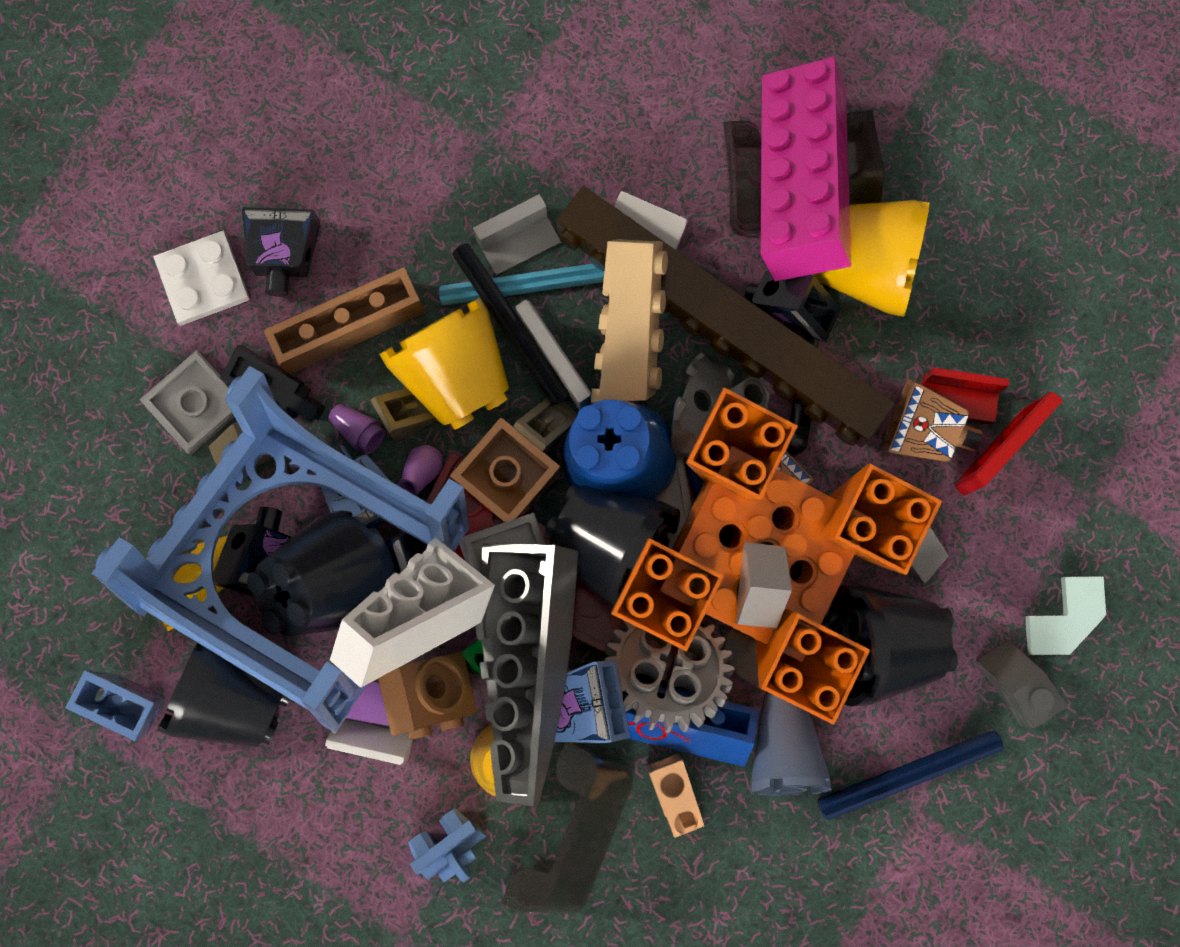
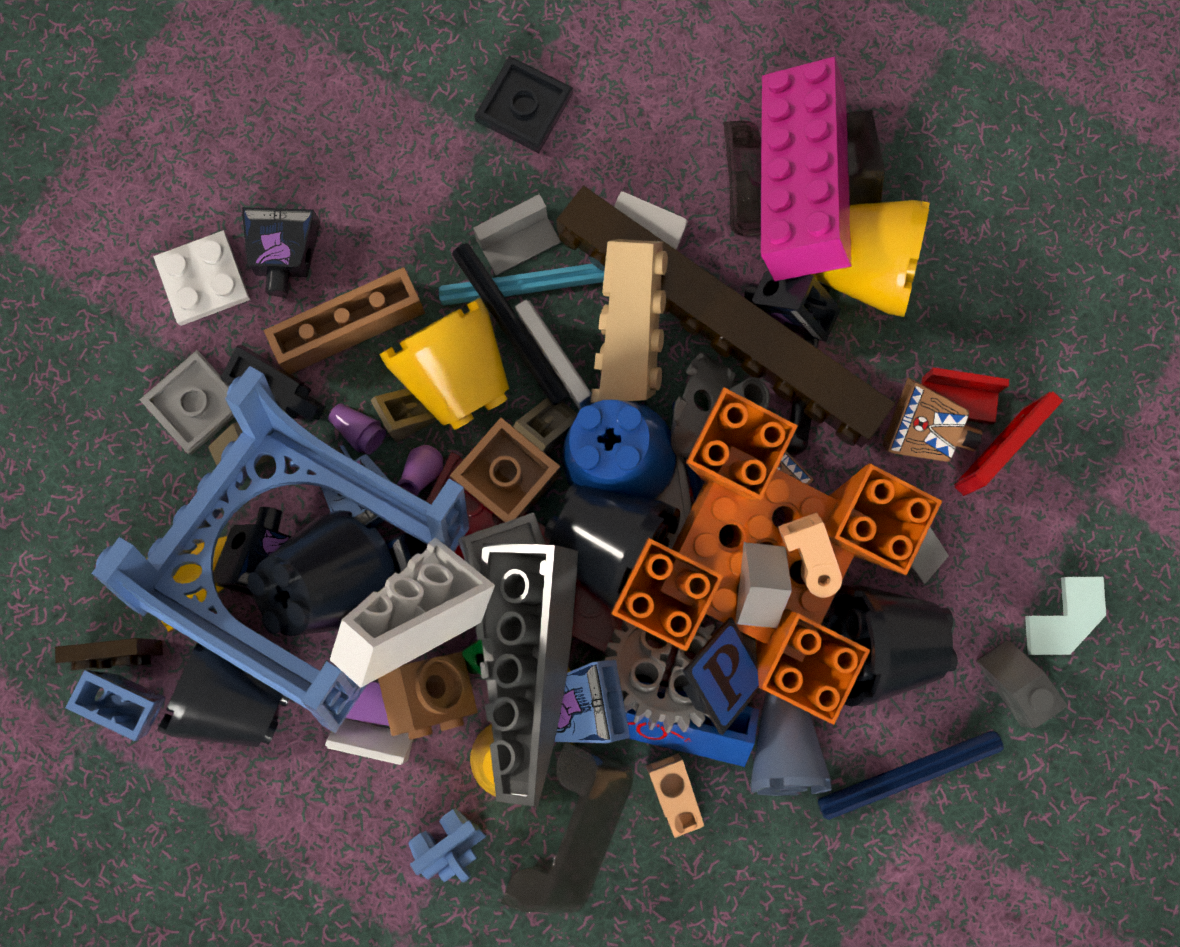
none -> dark brown plate [55,638,163,671]
none -> black plate [474,56,573,153]
none -> piece [683,617,760,735]
none -> light nougat leg [778,513,842,598]

